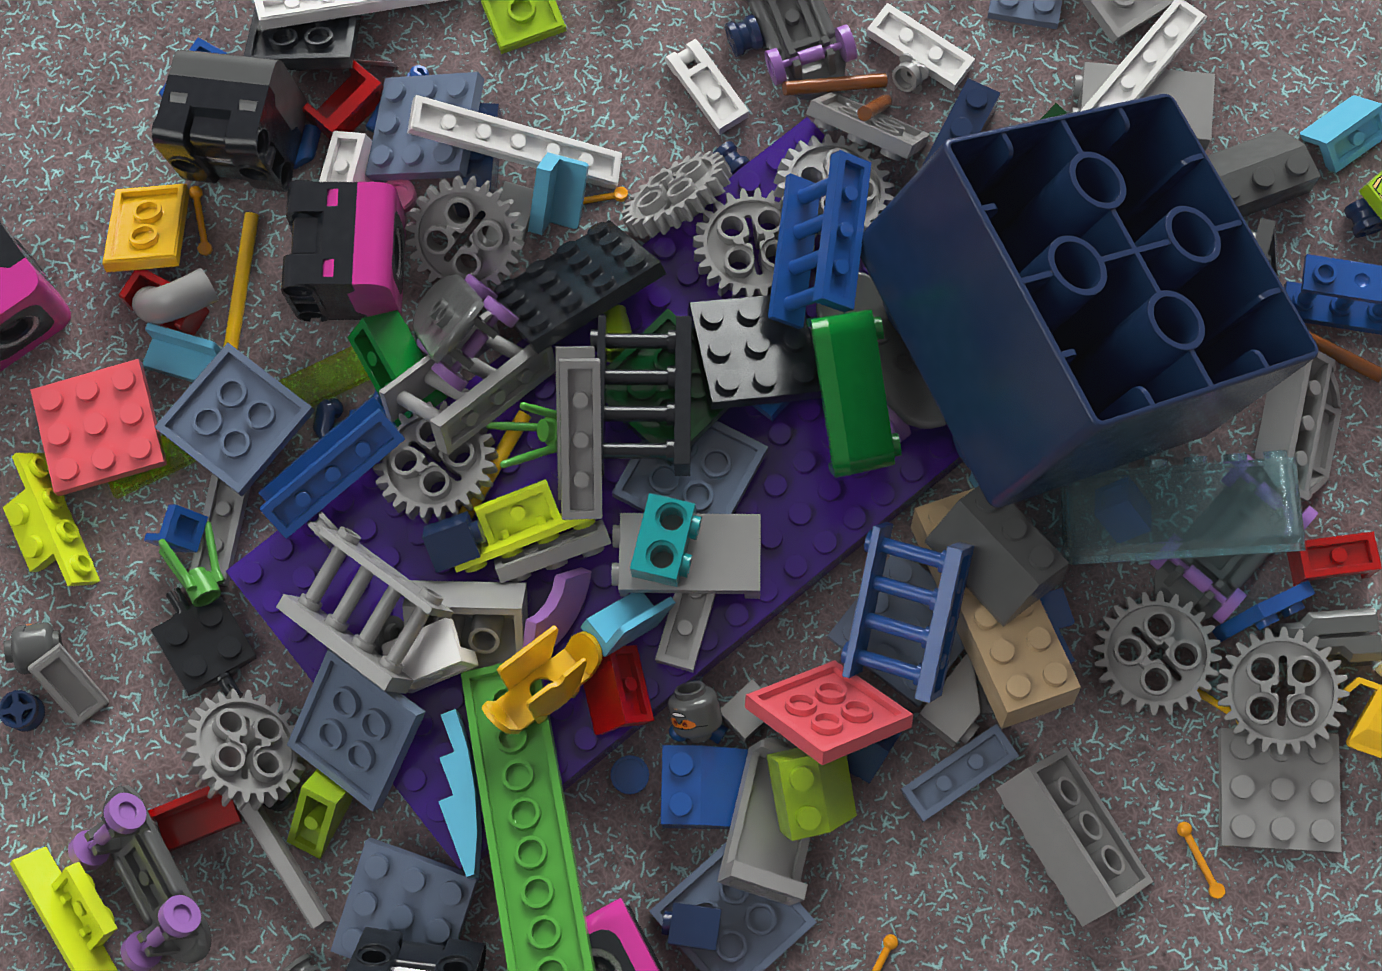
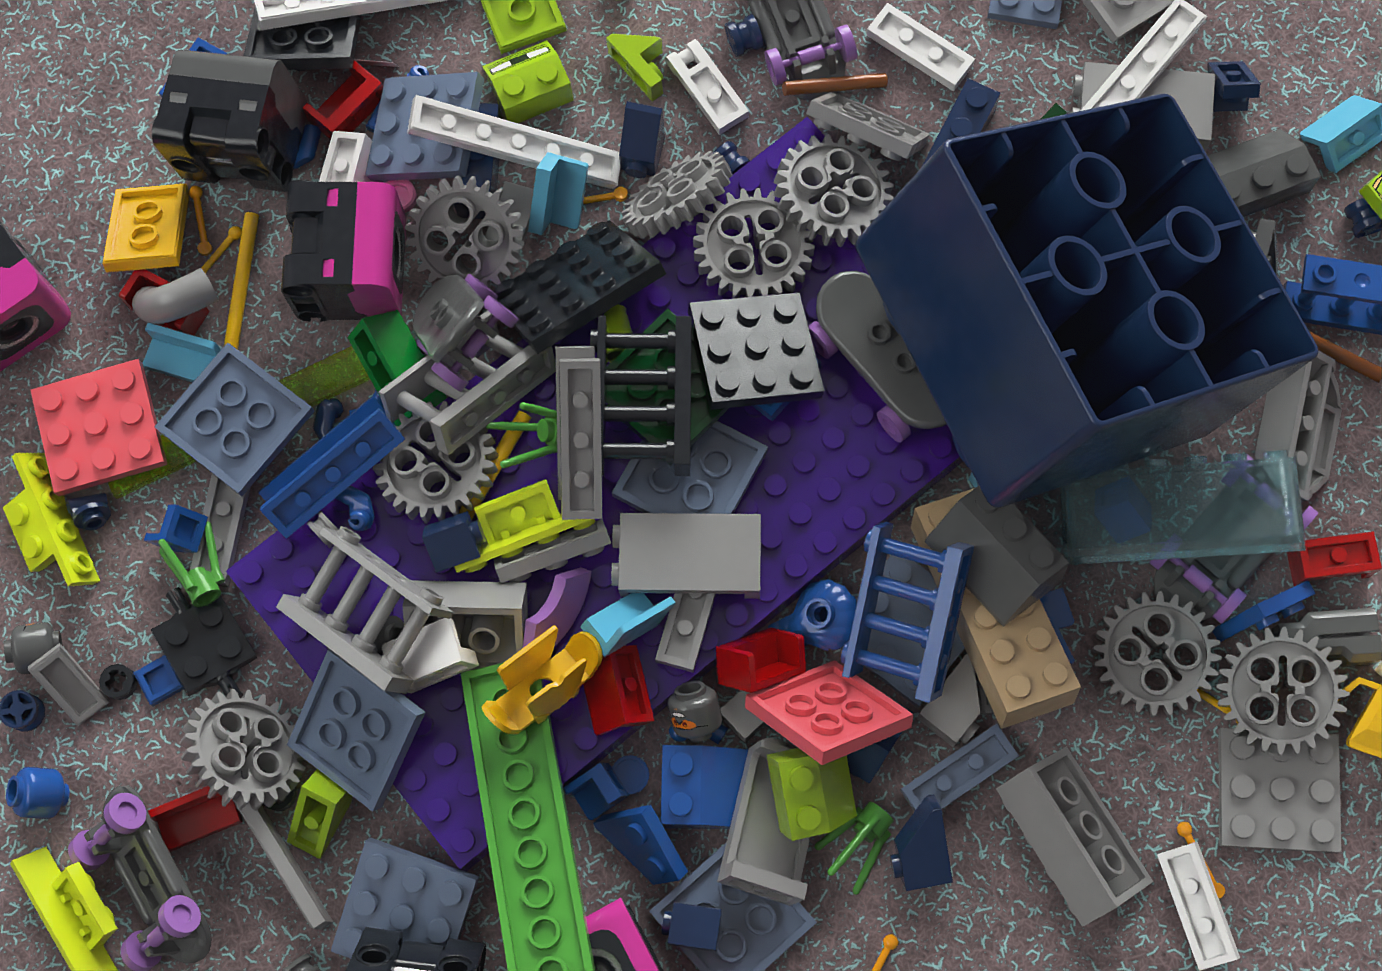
medium azure slope [438,709,482,880] -> none
teal brick [630,493,702,587] -> none
blue fence [768,150,872,329] -> none
green windscreen [806,309,902,478] -> none
dark orange bar [857,95,892,121] -> none
light grey plate [892,53,929,94] -> none
none -> blue head [6,767,70,819]
none -> dark blue plate [66,493,111,531]
none -> black bush [99,664,138,700]
none -> blue tile [133,655,184,707]
none -> yellow hinge [201,226,242,274]
none -> blue arm [335,485,375,531]
none -> lime slope [482,40,574,123]
none -> blue panel [563,762,630,820]
none -> blue wing [593,805,688,885]
none -> lime slope [606,34,664,102]
none -> dark blue slope [619,101,665,178]
none -> red panel [716,627,806,693]
none -> blue animal [768,579,857,651]
none -> bright green plant [814,801,894,895]
none -> dark blue slope [890,794,953,891]
none -> white plate [1157,842,1240,971]
none -> dark blue slope [1207,61,1261,112]

